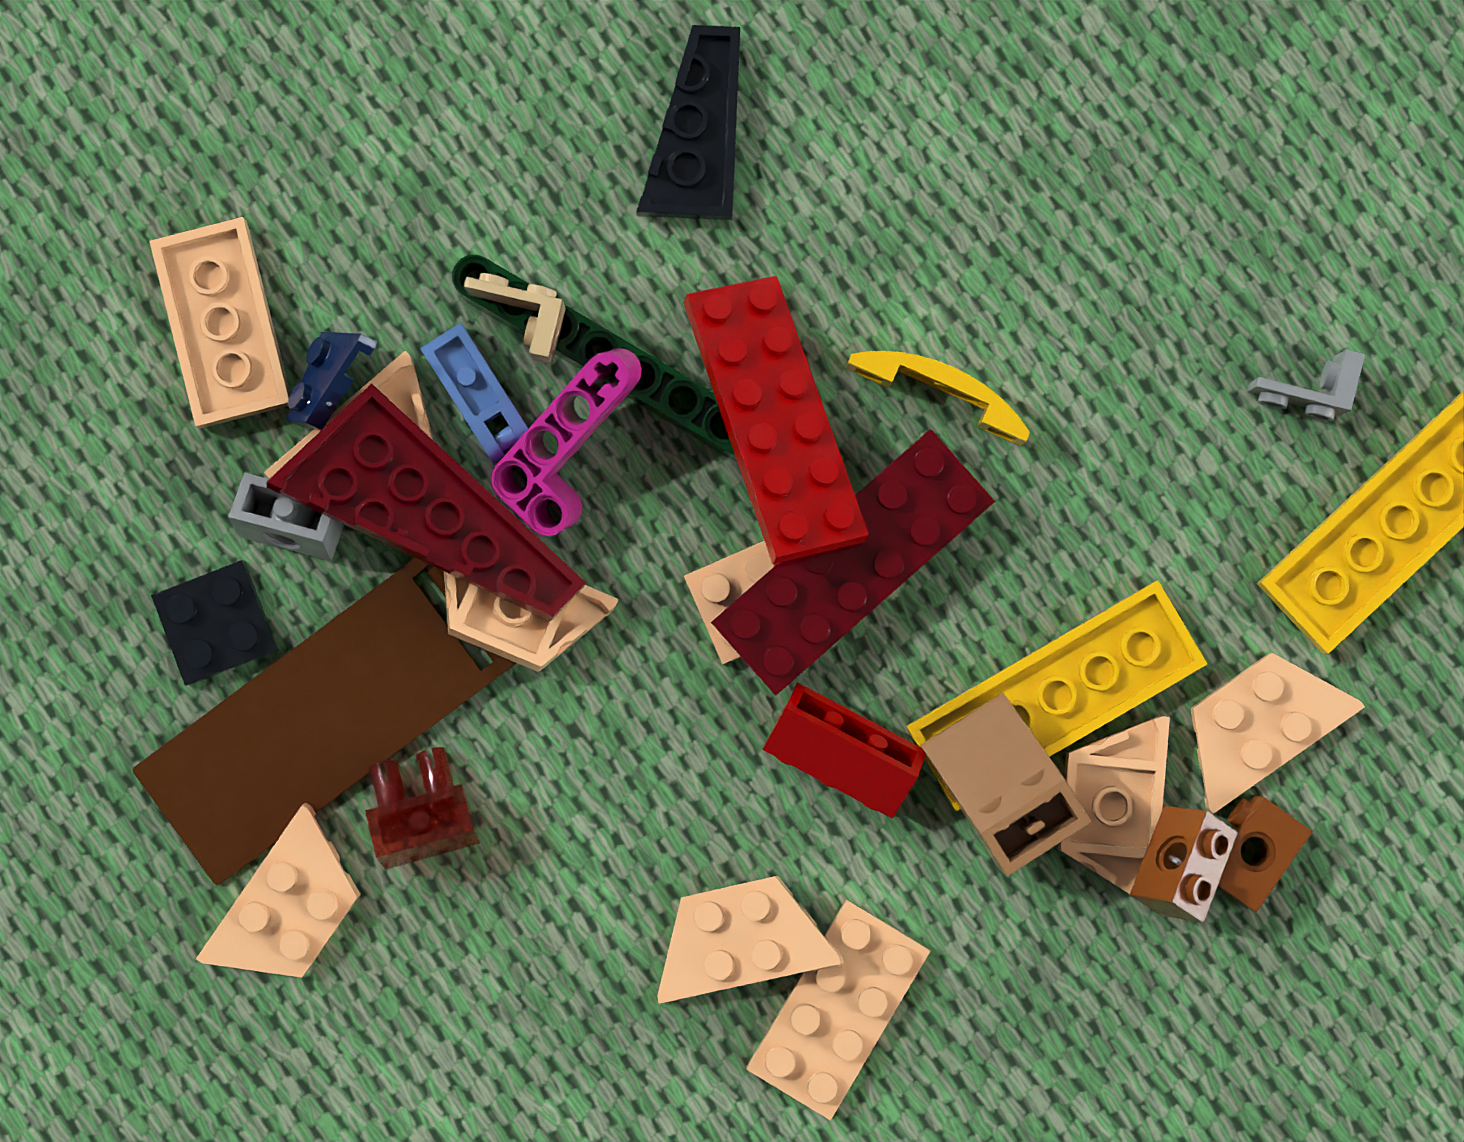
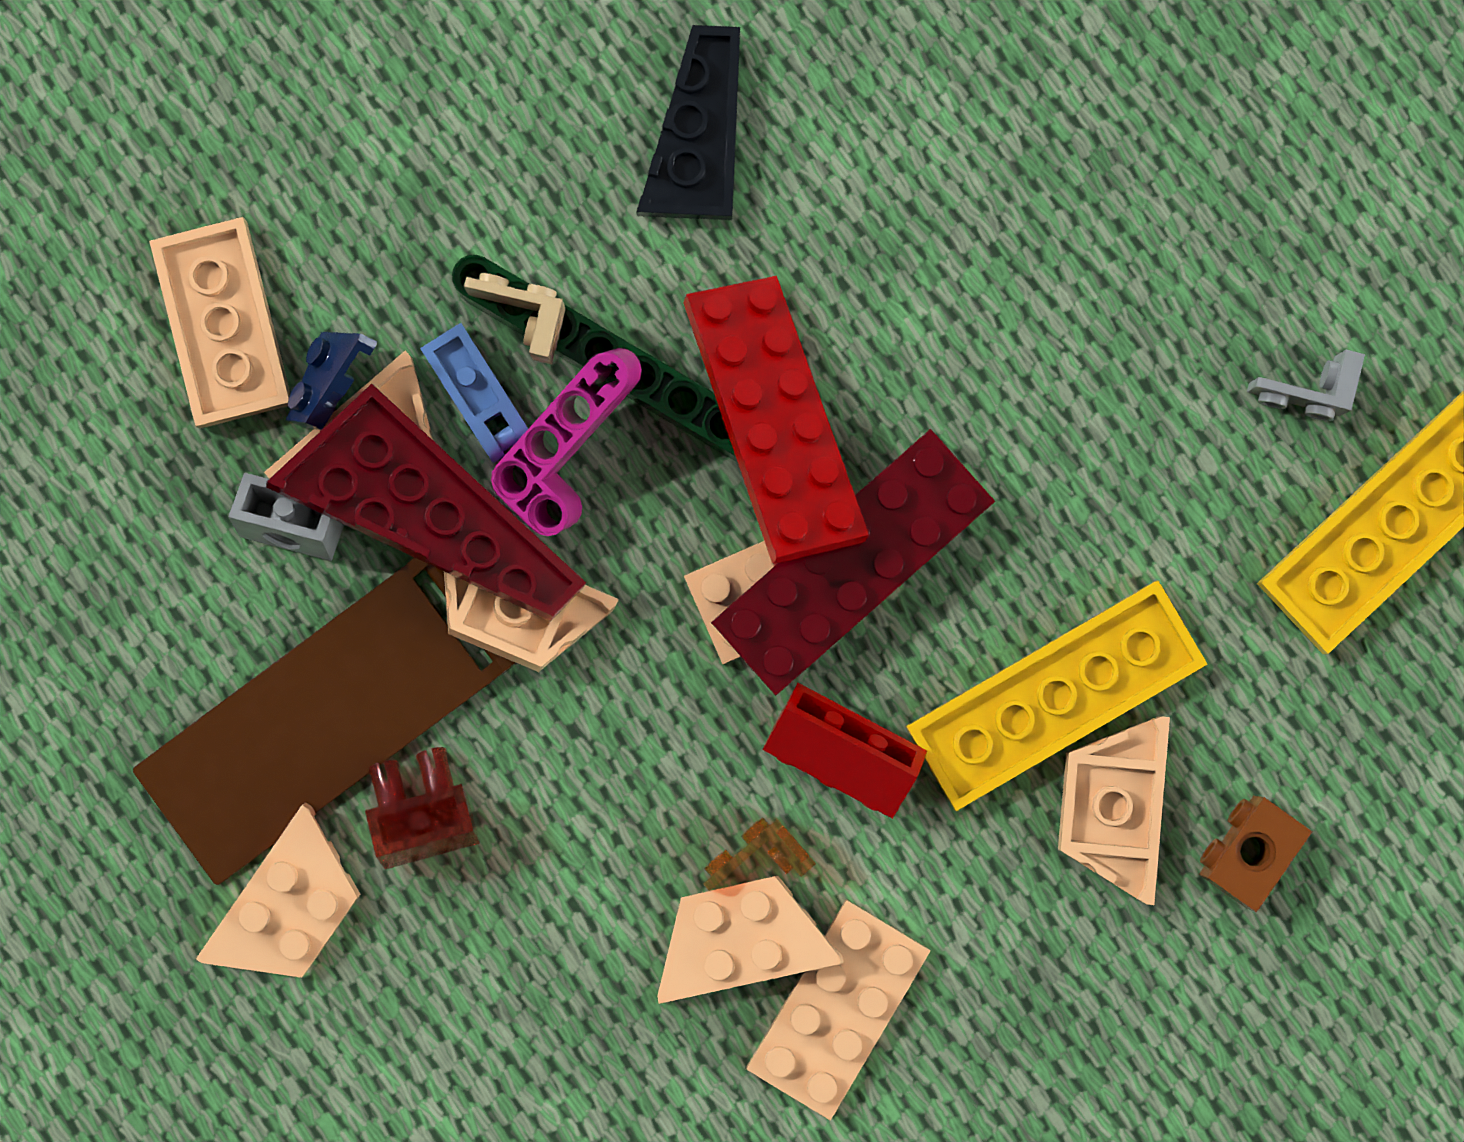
black plate [151,560,279,686] -> none
yellow slope [846,351,1030,447] -> none
medium nougat slope [920,693,1092,876] -> none
dark orange brick [1129,806,1238,923] -> none
light nougat wing [1191,653,1365,814] -> none
none -> clear orange bracket [703,817,816,891]

